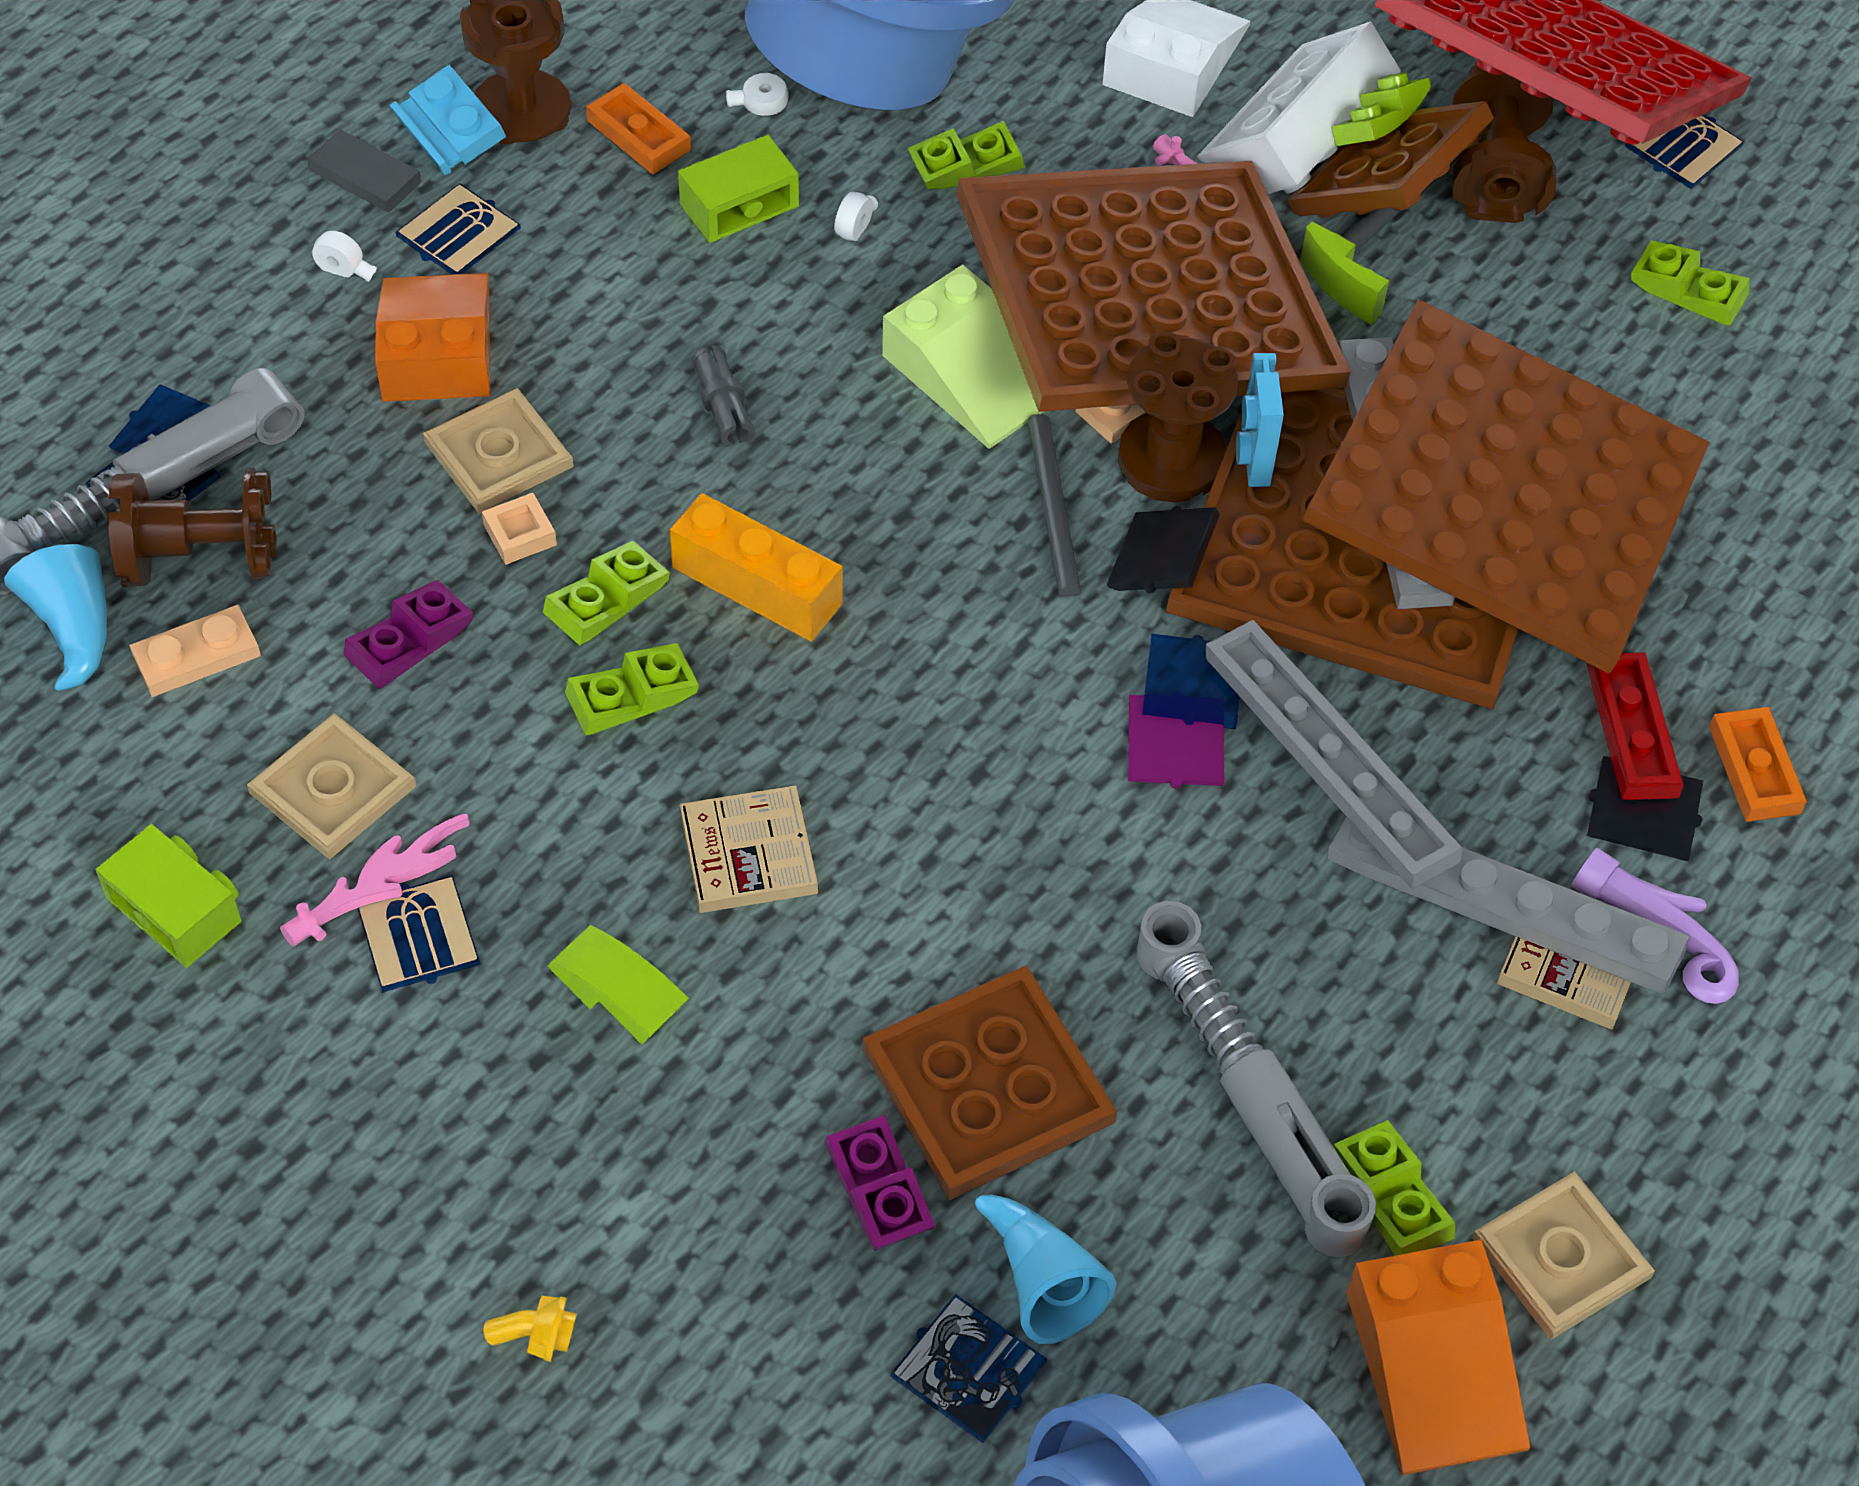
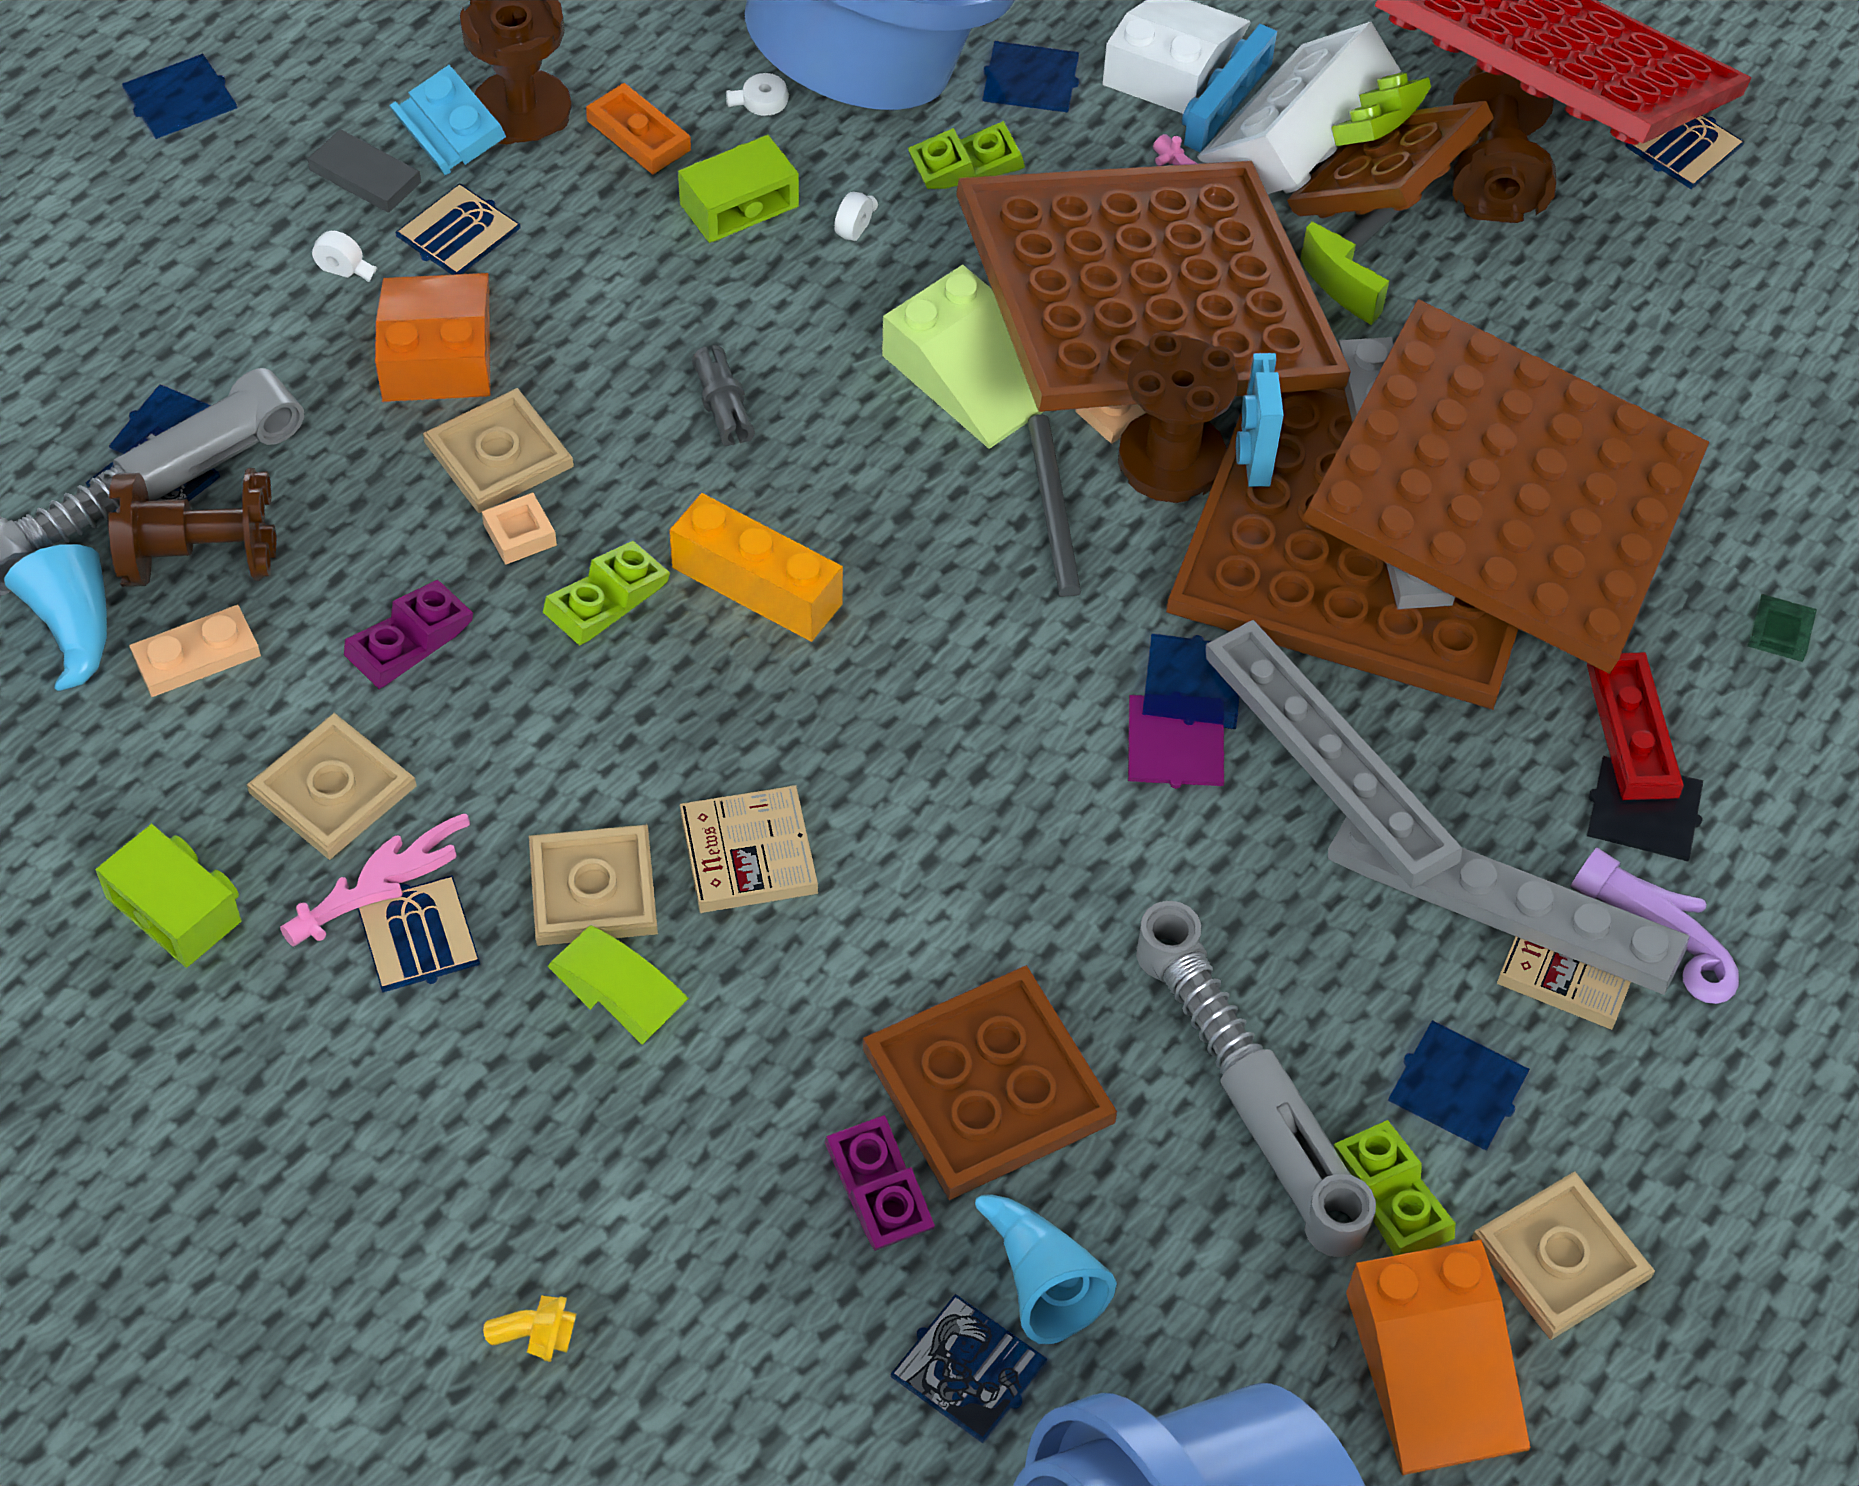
lime slope [565,643,699,736] -> none
black piece [1107,506,1220,594] -> none
lime slope [1631,240,1750,326] -> none
orange plate [1709,707,1807,822] -> none
none -> clear blue piece [122,54,237,139]
none -> tan tile [529,825,658,946]
none -> clear blue piece [983,41,1079,113]
none -> dark azure plate [1182,24,1277,153]
none -> clear blue piece [1388,1020,1530,1151]
none -> clear green tile [1747,594,1817,662]

